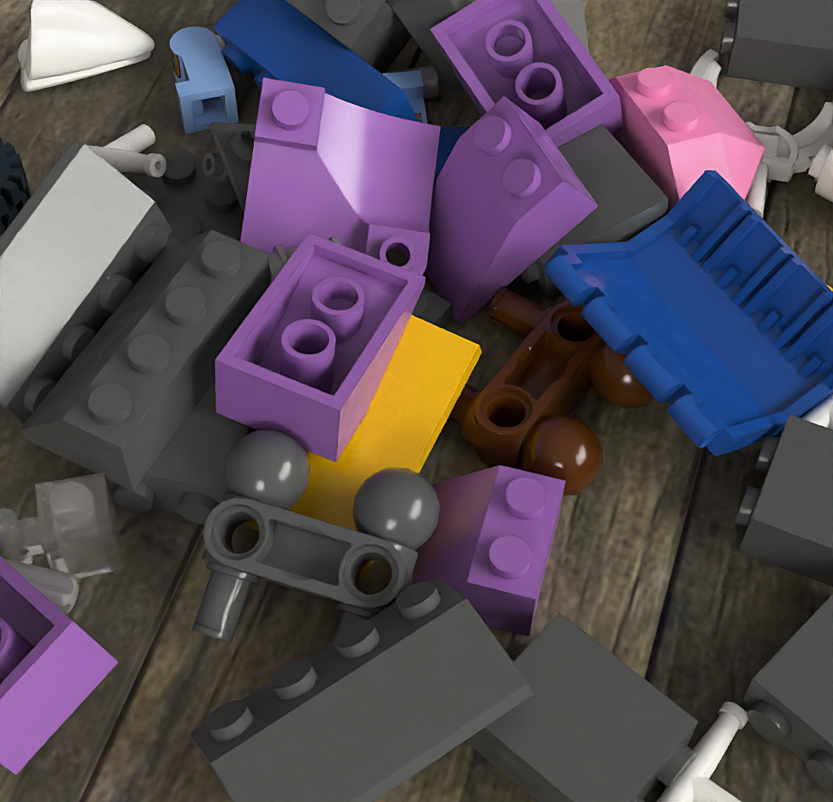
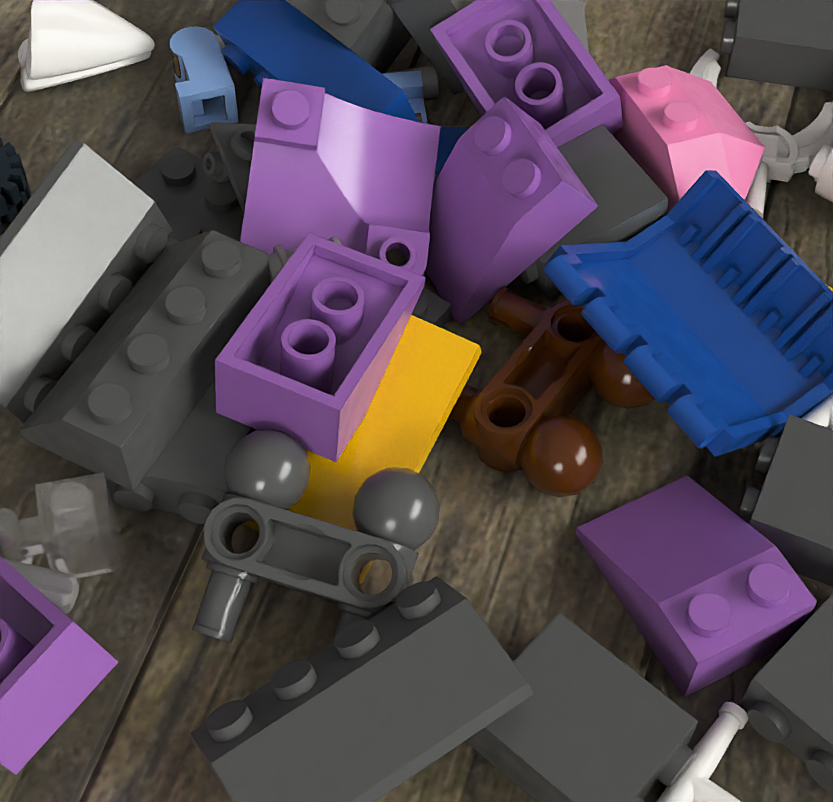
white piece [87,124,166,177] -> none
medium lavender slope [412,465,566,636] -> none
none -> medium lavender slope [575,476,817,697]

